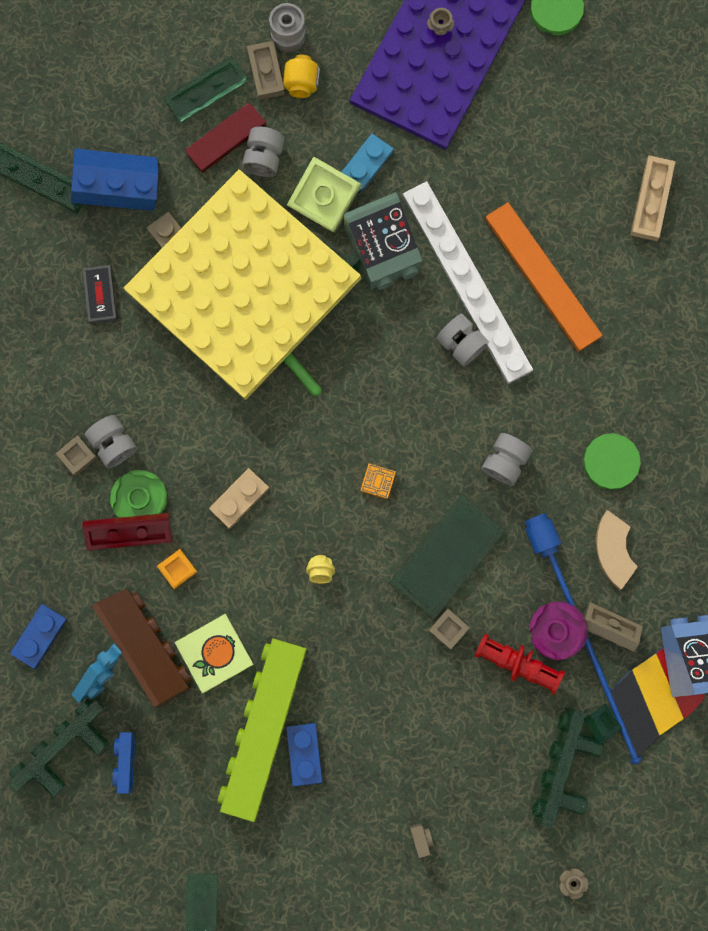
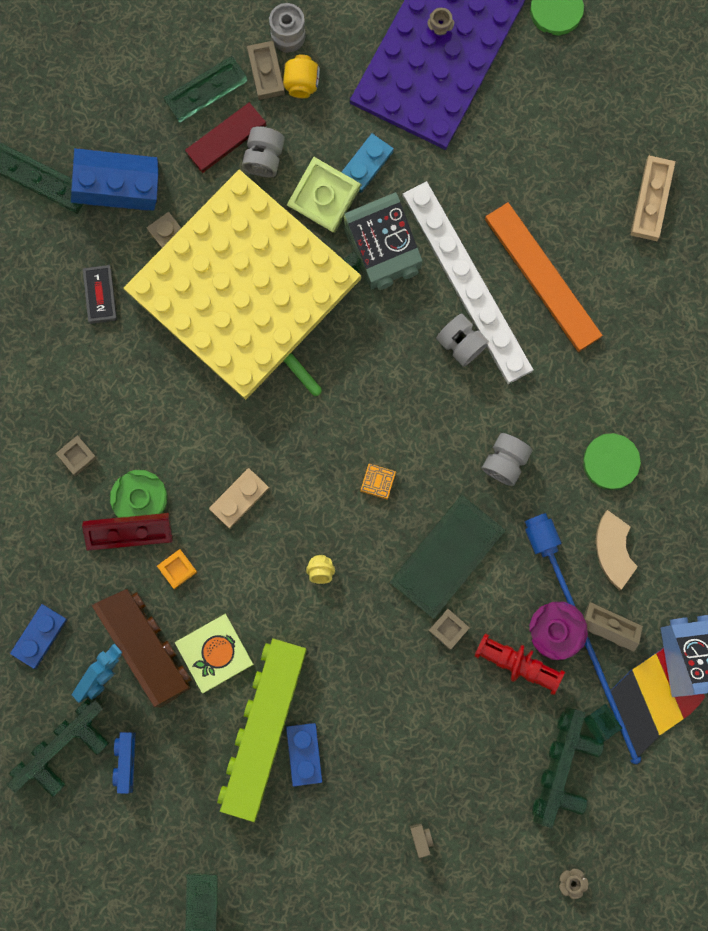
light grey wheel [85,415,138,468] -> none

